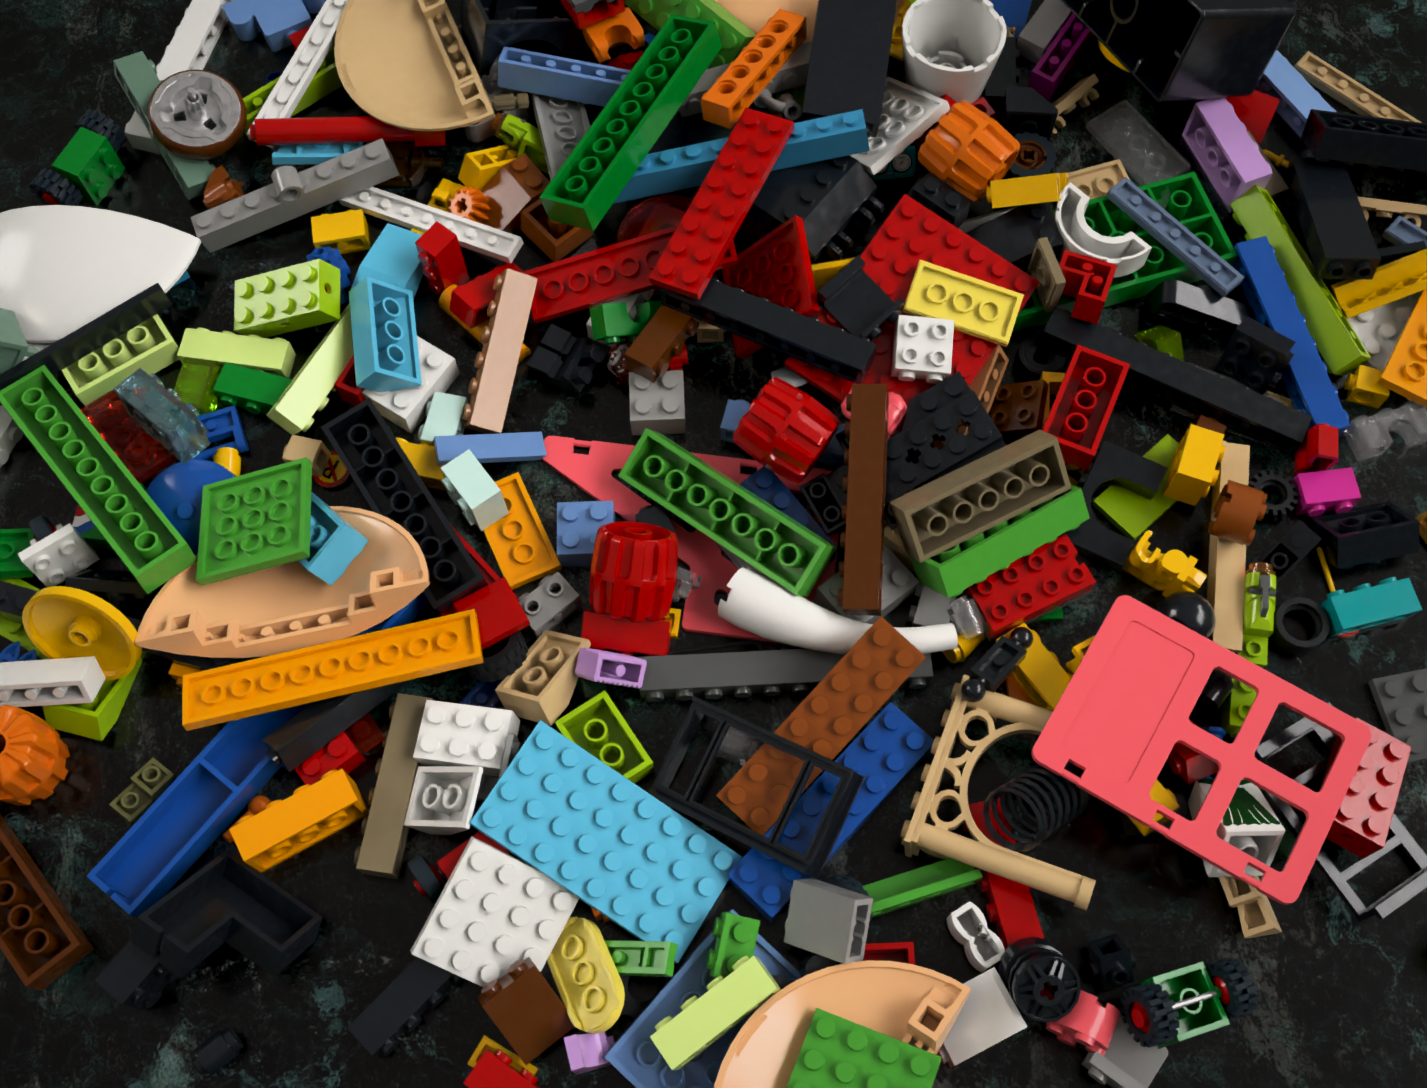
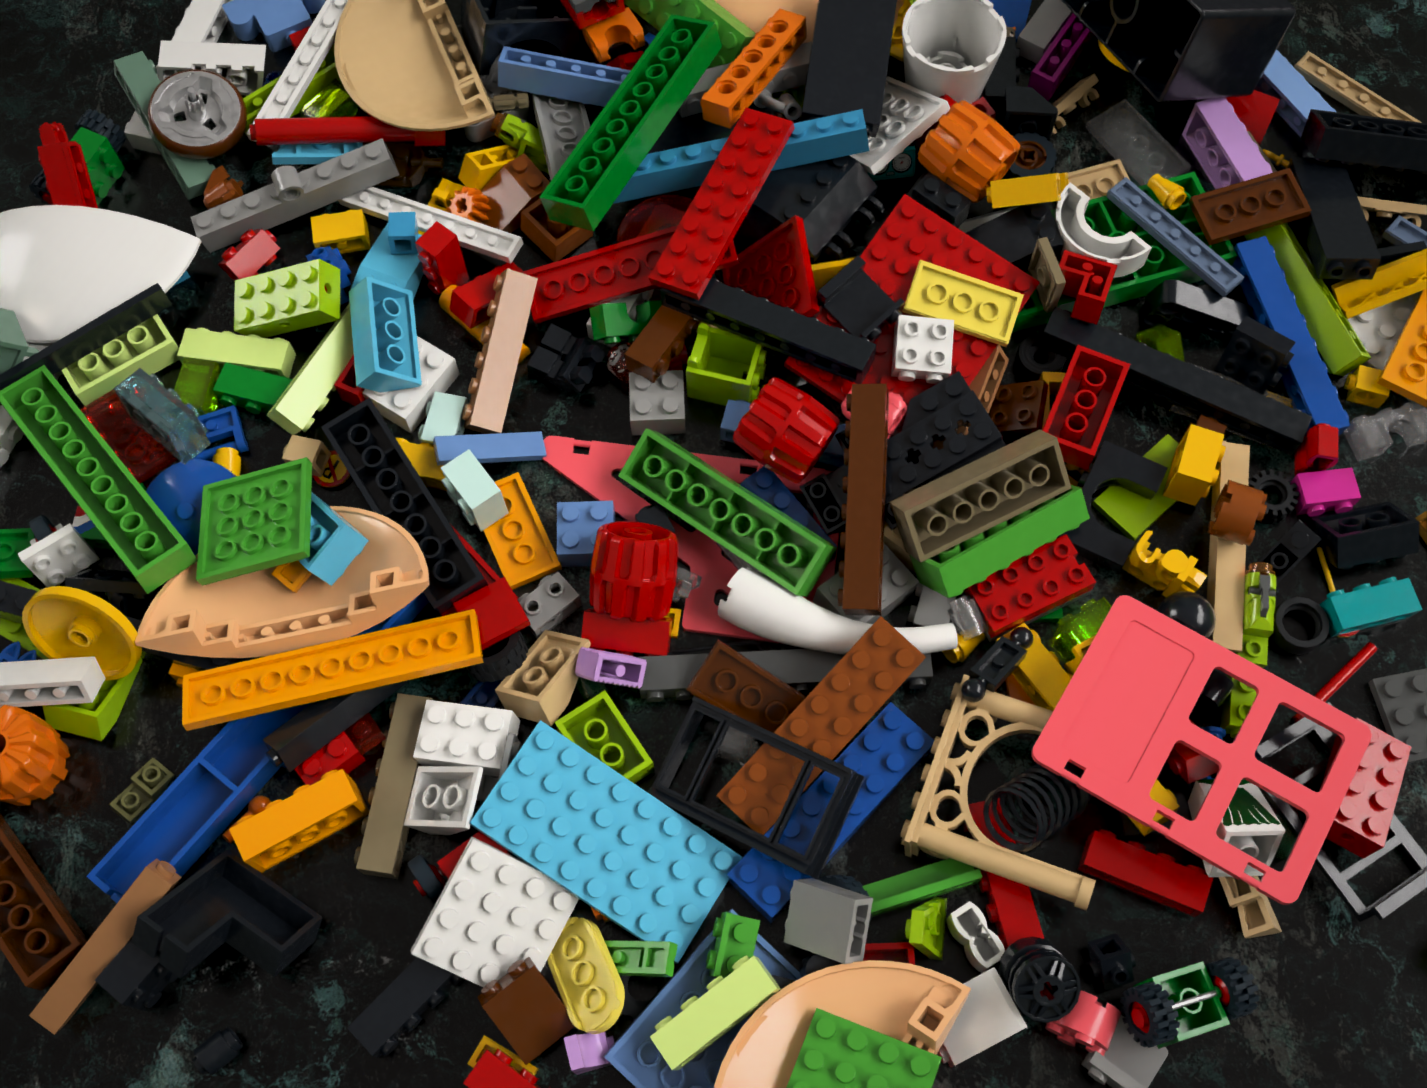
none -> medium nougat brick [29,858,182,1035]
none -> red hinge [37,122,98,208]
none -> white wedge [158,40,266,96]
none -> brick [218,229,281,282]
none -> light orange plate [271,560,312,593]
none -> clear neon green brick [300,78,360,118]
none -> dark azure brick [388,212,418,255]
none -> lime container [686,323,767,406]
none -> reddish brown tile [686,640,807,733]
none -> lime wing [905,897,947,960]
none -> clear neon green brick [1054,597,1112,659]
none -> red brick [1077,830,1213,917]
none -> yellow cone [1147,174,1187,210]
none -> reddish brown plate [1188,168,1312,246]
none -> red bar [1292,642,1377,723]

